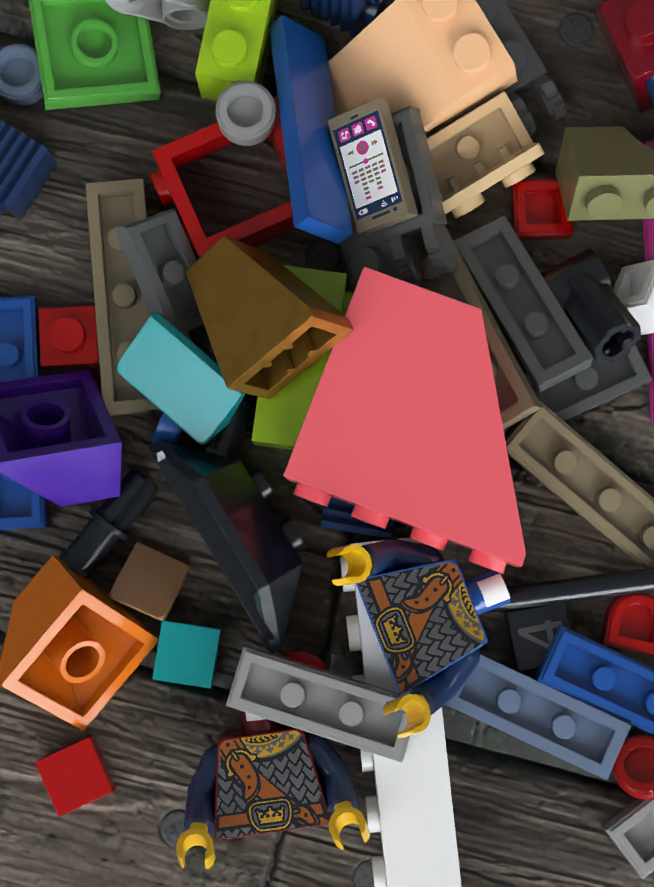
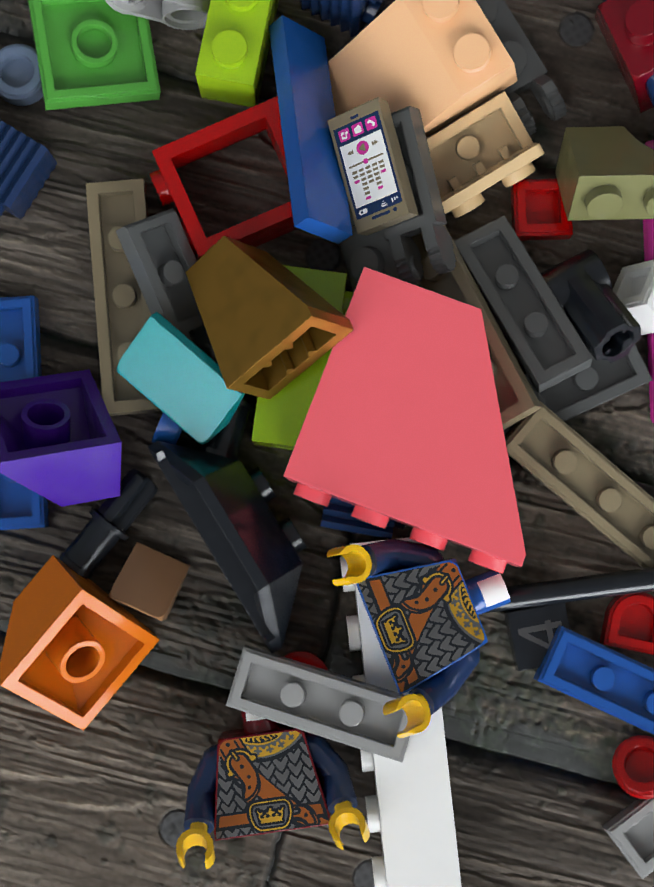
red tile [35,734,116,817] -> none
red plate [38,306,100,369] -> none
teal tile [152,620,222,689] -> none
light grey tile [216,81,276,146] -> none
sand blue plate [445,654,631,780] -> none

